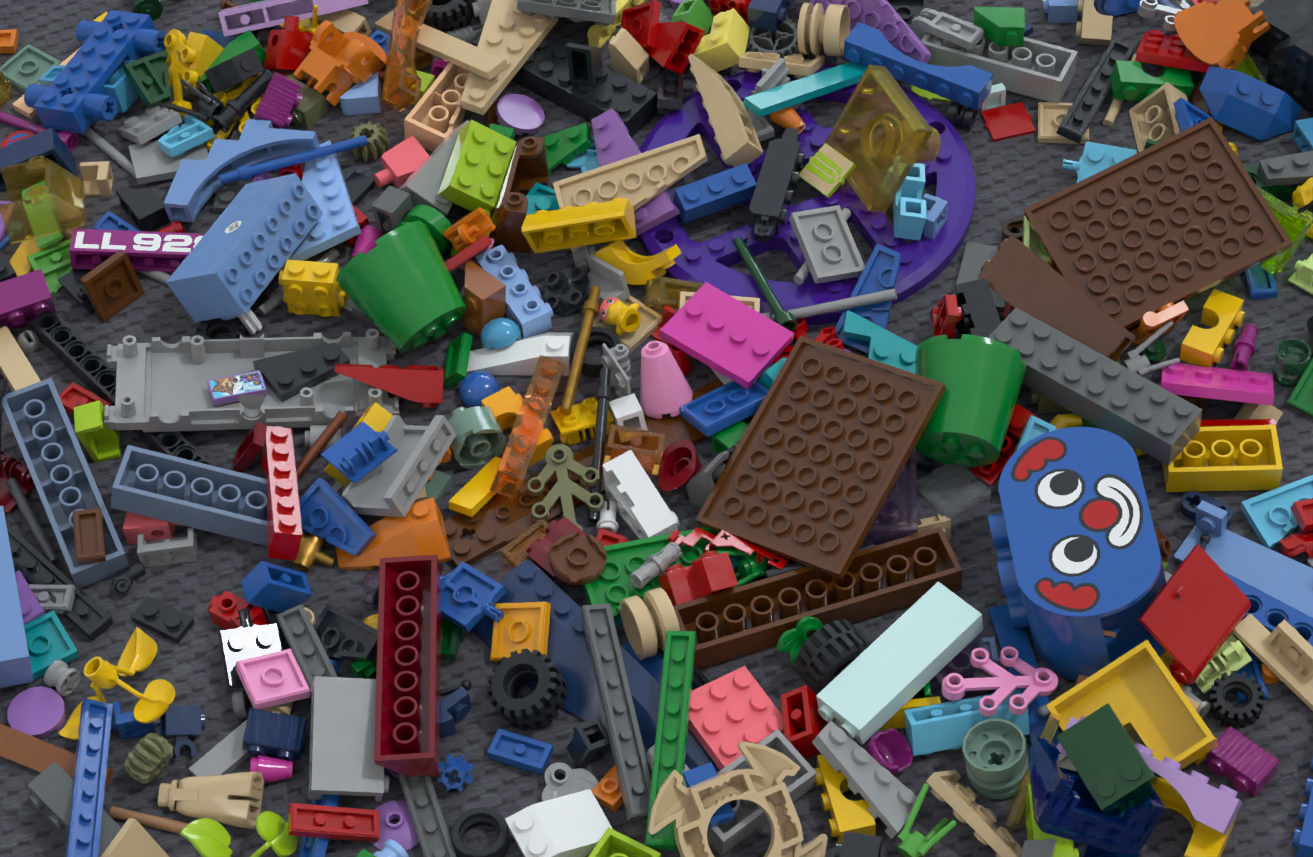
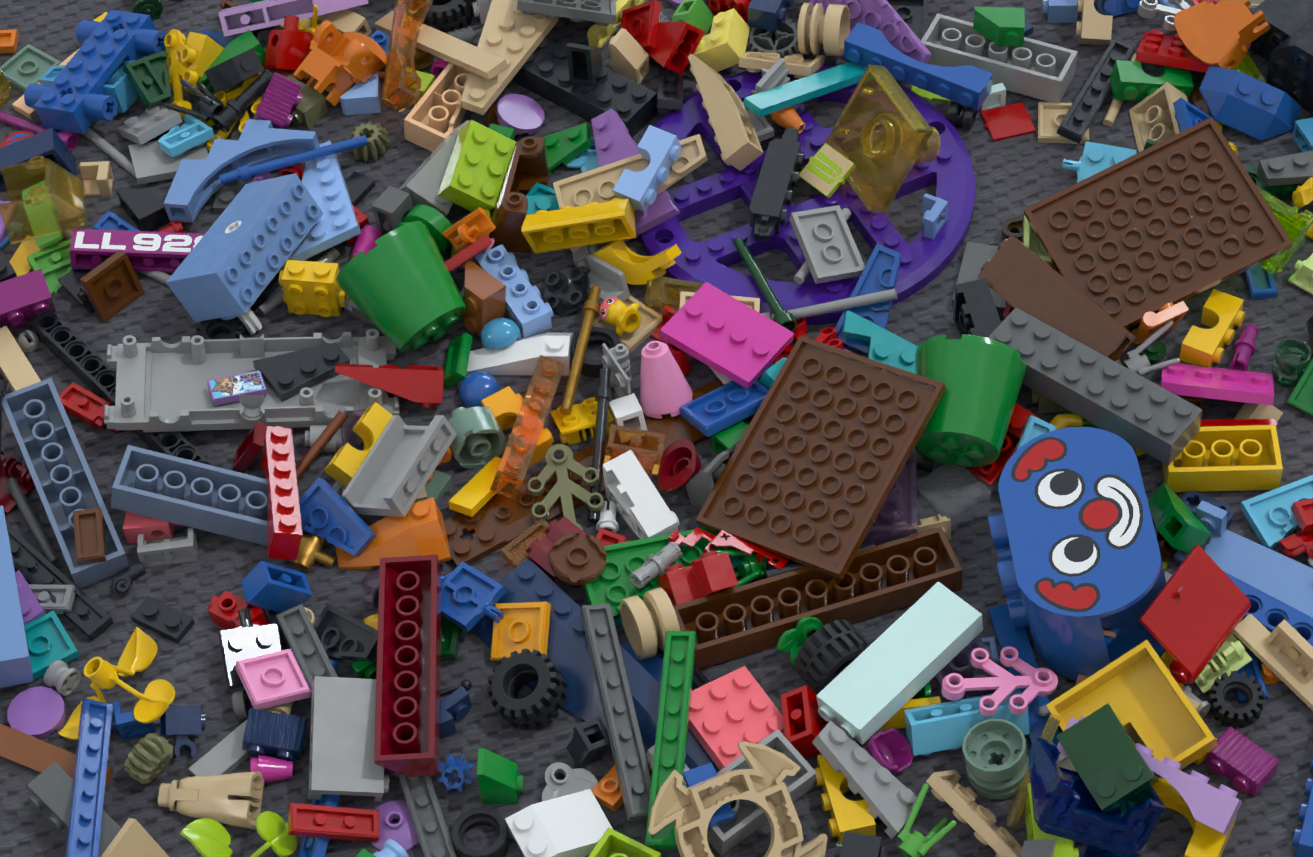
lime panel [74,400,121,463] -> none
medium nougat bar [109,806,189,834] -> none
blue hinge [321,422,398,484] -> none
coral torso [374,135,429,189] -> none
blue plate [487,728,554,775] -> none
blue brick [673,163,756,224] -> none
medium azure arch [893,161,927,241] -> none
light grey hinge [912,8,984,50] -> none
red wing [931,295,962,339] -> none
none -> green slope [477,748,525,805]
none -> light blue arch [613,125,681,212]
none -> green slope [1148,482,1211,553]

